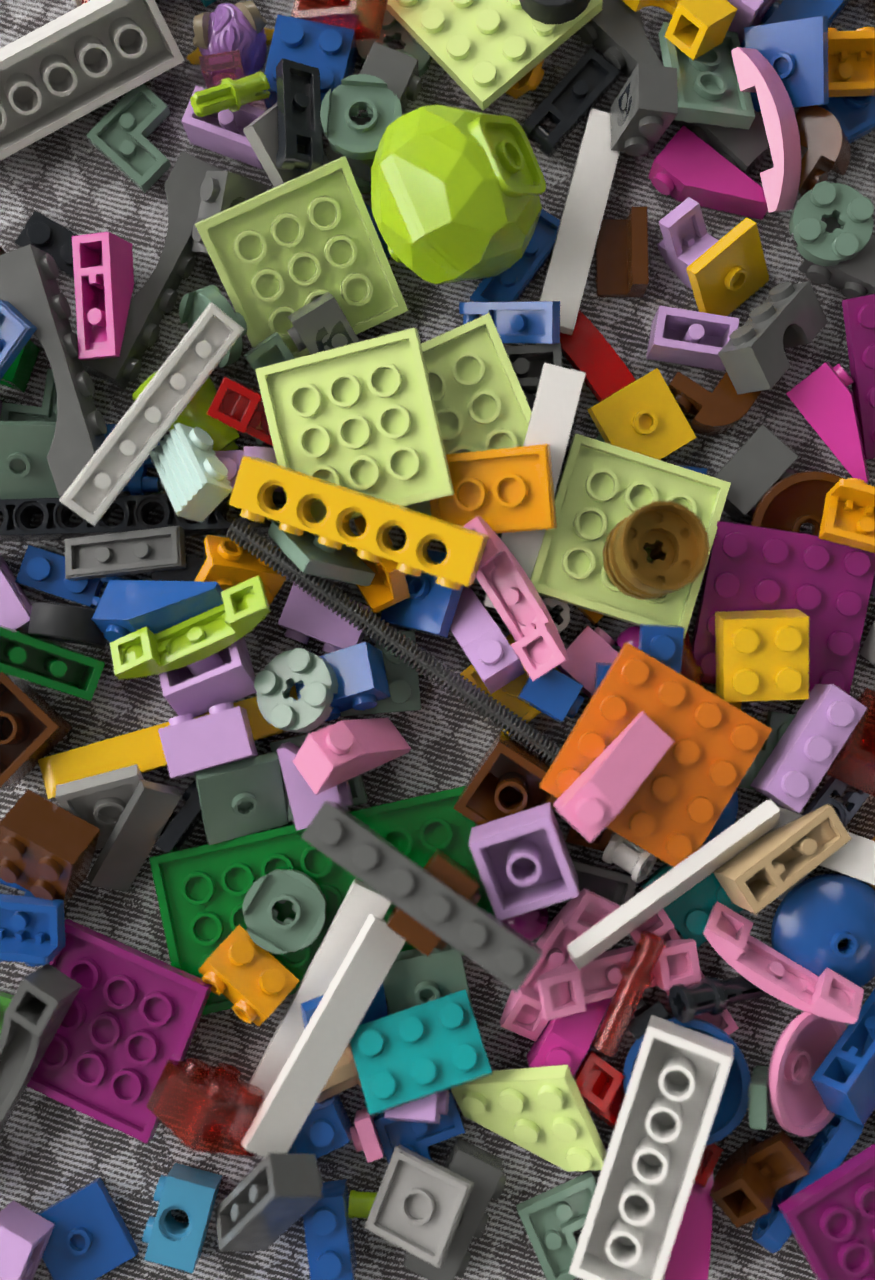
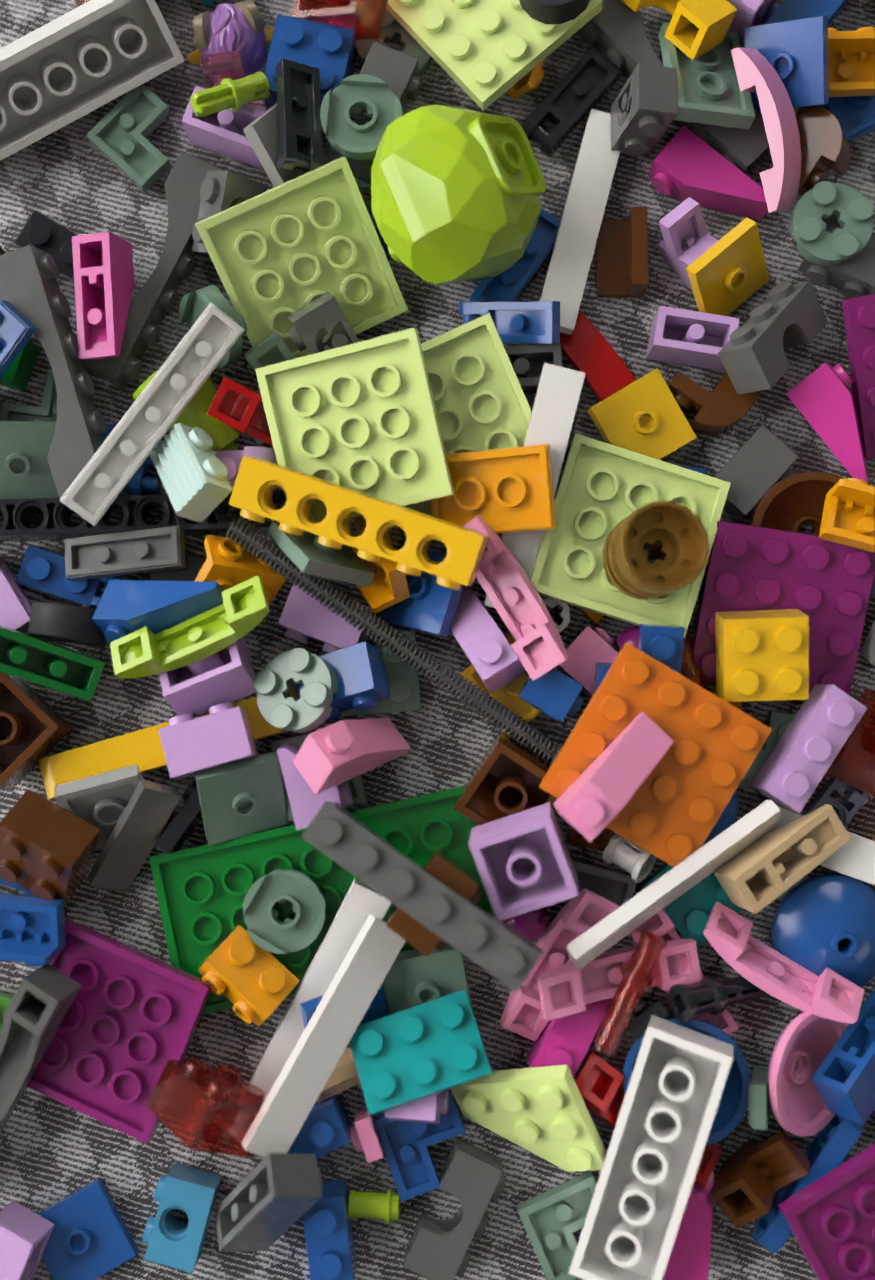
light grey plate [364,1145,474,1268] -> none

